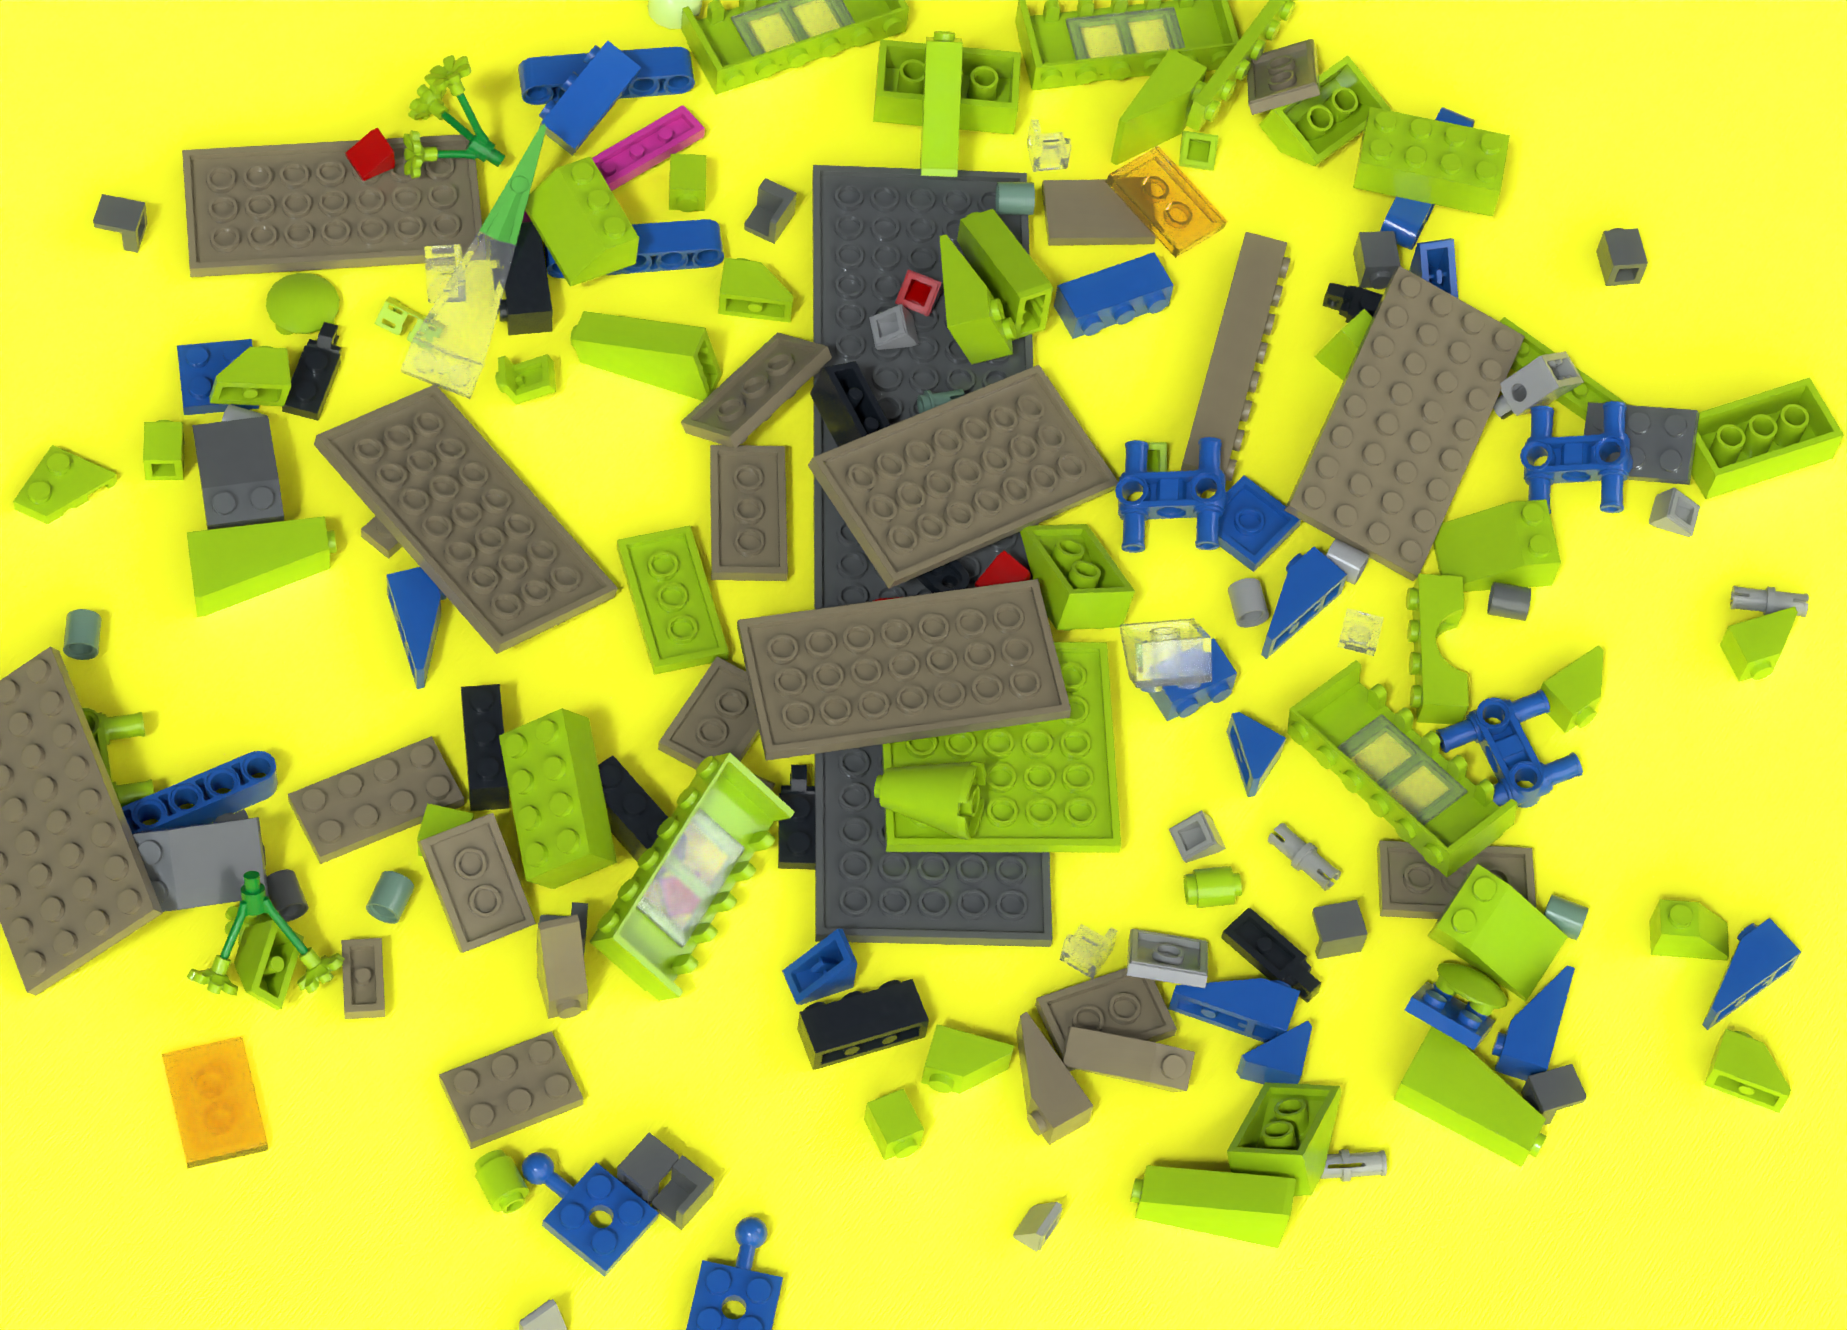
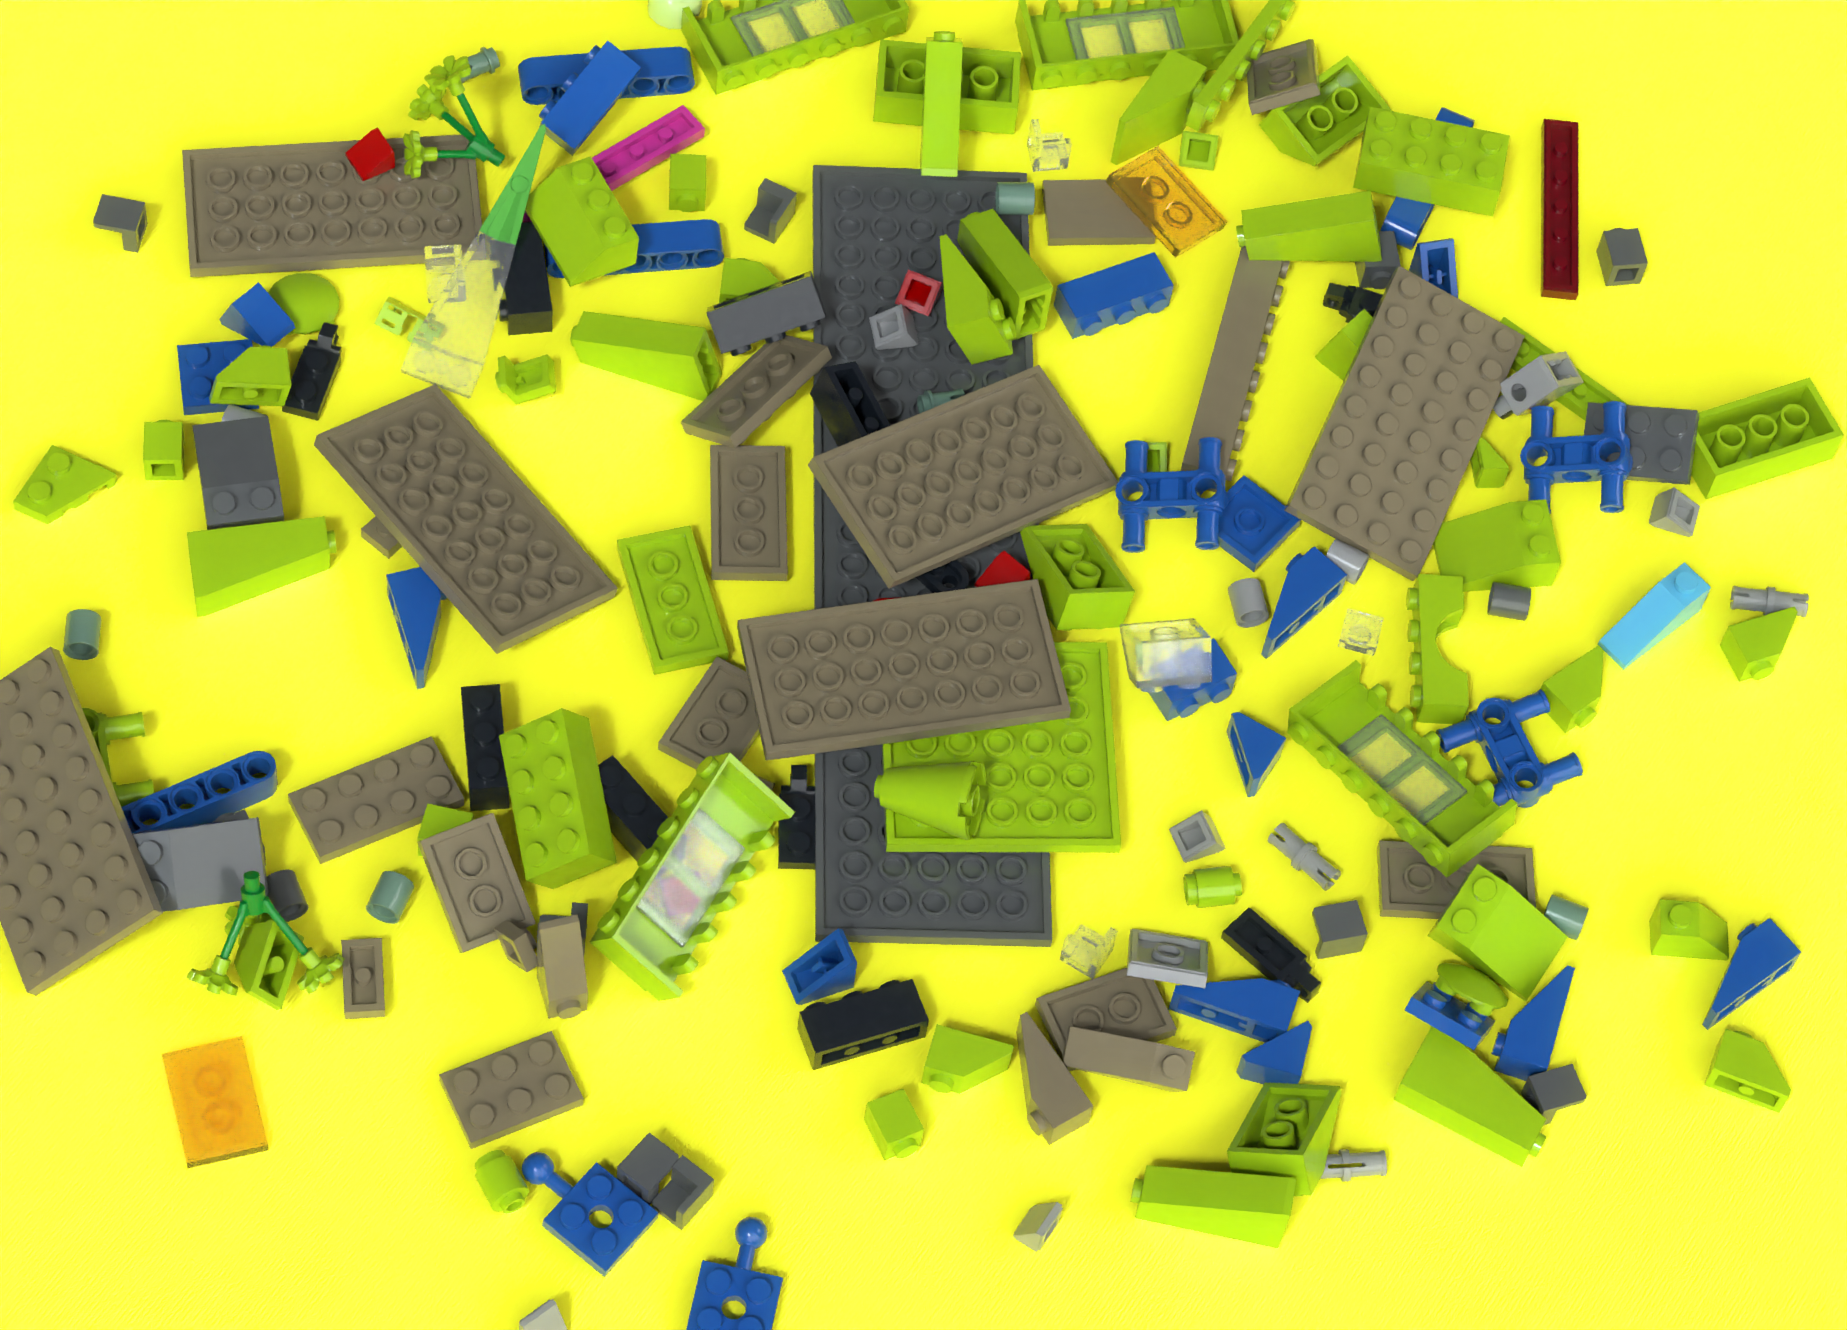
none -> blue slope [219,282,296,347]
none -> sand green pin [461,46,500,83]
none -> dark tan plate [494,920,537,972]
none -> brick [706,271,826,356]
none -> lime slope [1236,190,1382,262]
none -> lime slope [1470,438,1509,488]
none -> dark red tile [1541,119,1578,300]
none -> medium azure slope [1597,562,1711,670]

